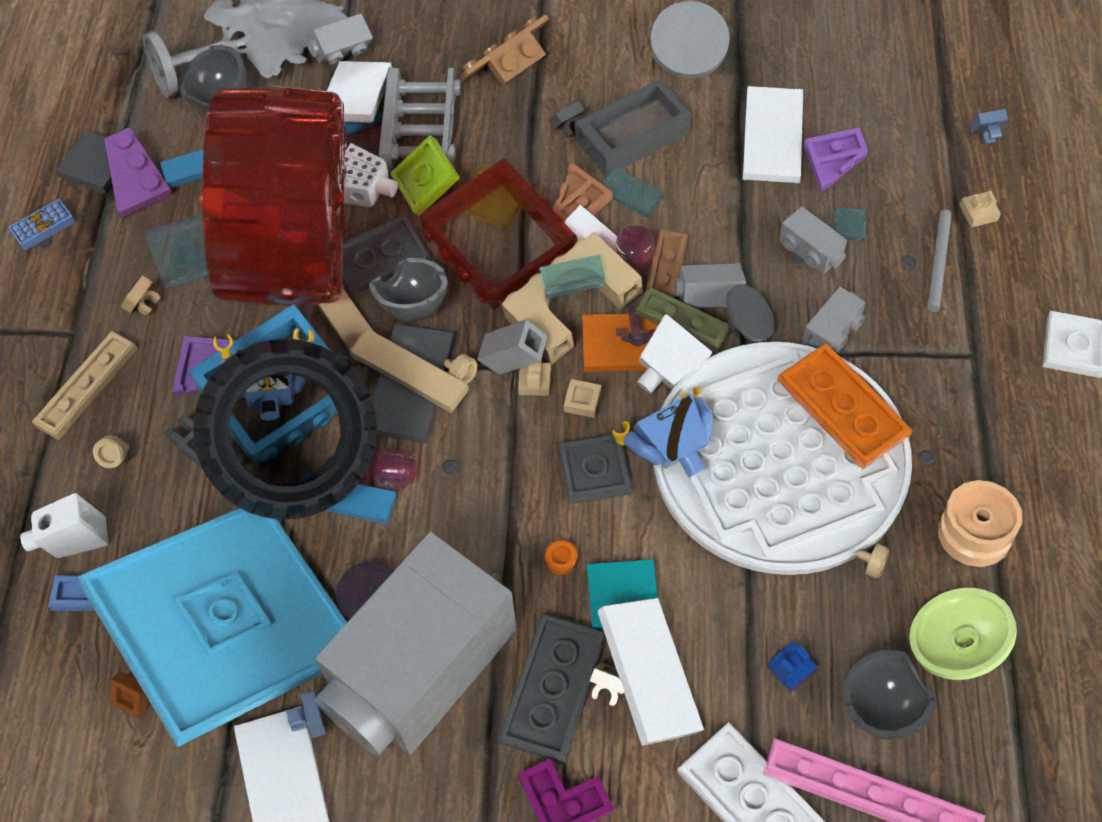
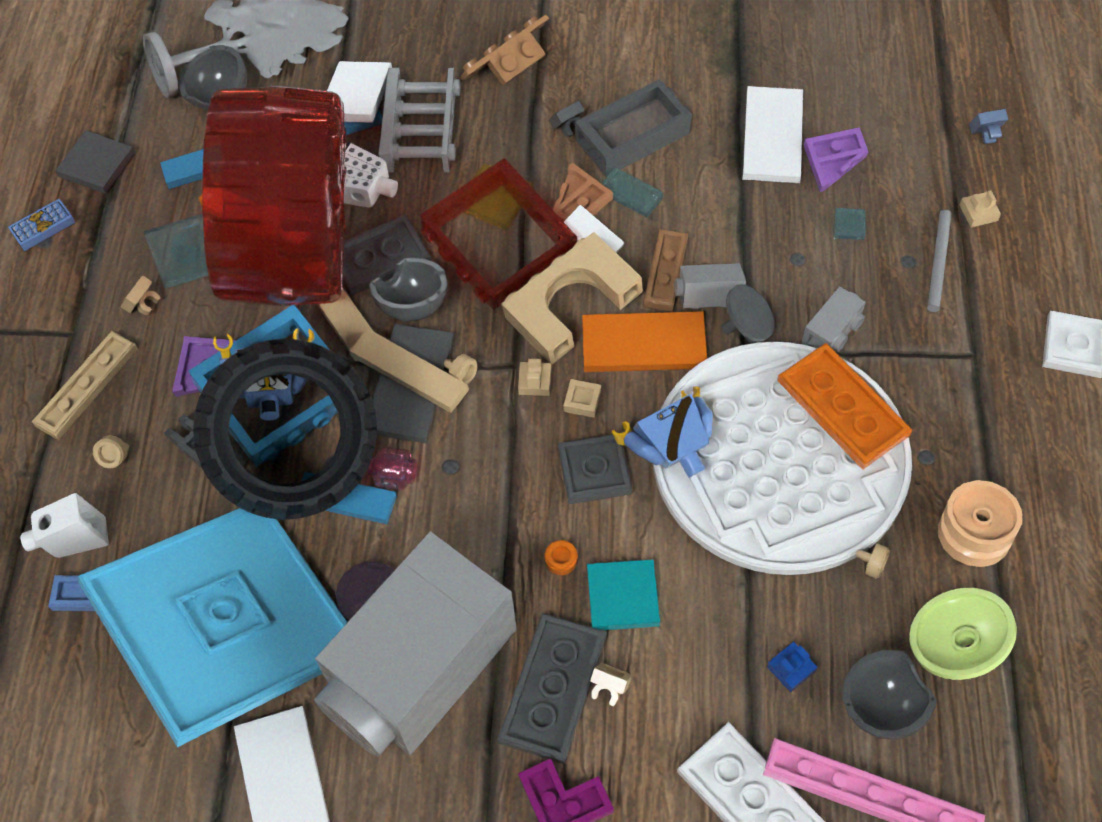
medium lavender wing [104,127,171,219] -> none
dark orange tile [110,671,149,718] -> none
sand blue tile [286,691,326,738] -> none
light grey brick [307,14,373,64] -> none
lime tile [390,135,460,216] -> none
light grey brick [477,319,548,375] -> none
clear light blue tile [540,255,606,299] -> none
white tile [597,598,704,746] -> none
piece [615,306,656,347] -> none
clear pink head [616,225,655,270] -> none
olive tile [635,286,731,353] -> none
white torso [637,314,712,394] -> none
light grey piece [650,1,730,79] -> none
light grey brick [779,206,847,275] -> none

